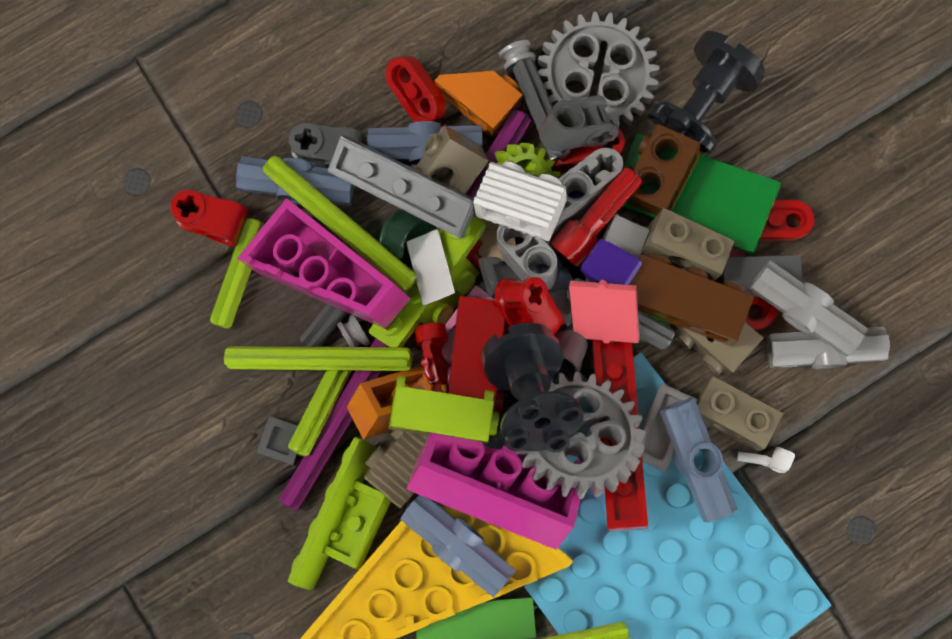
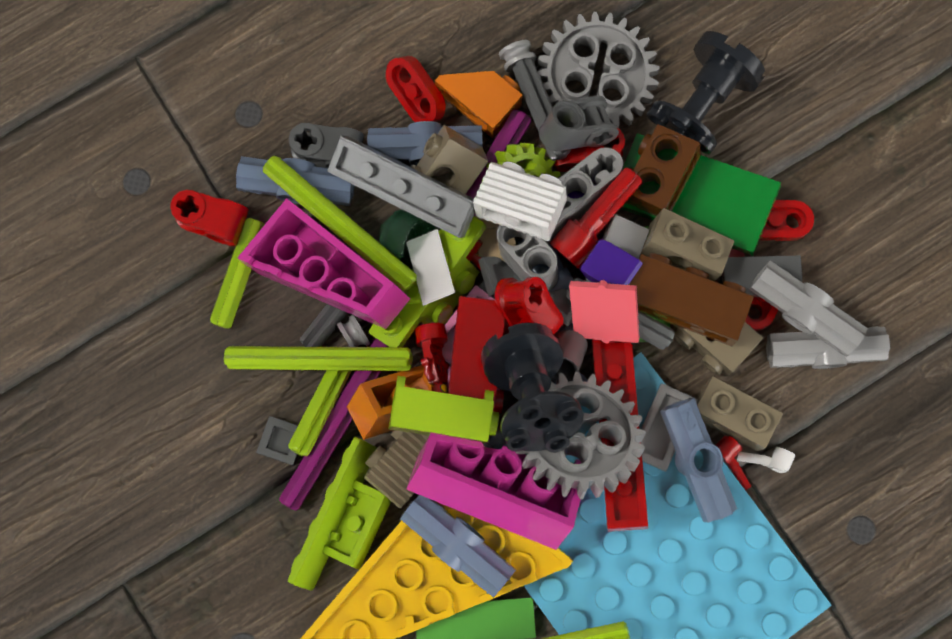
none -> red hand [715,436,751,490]

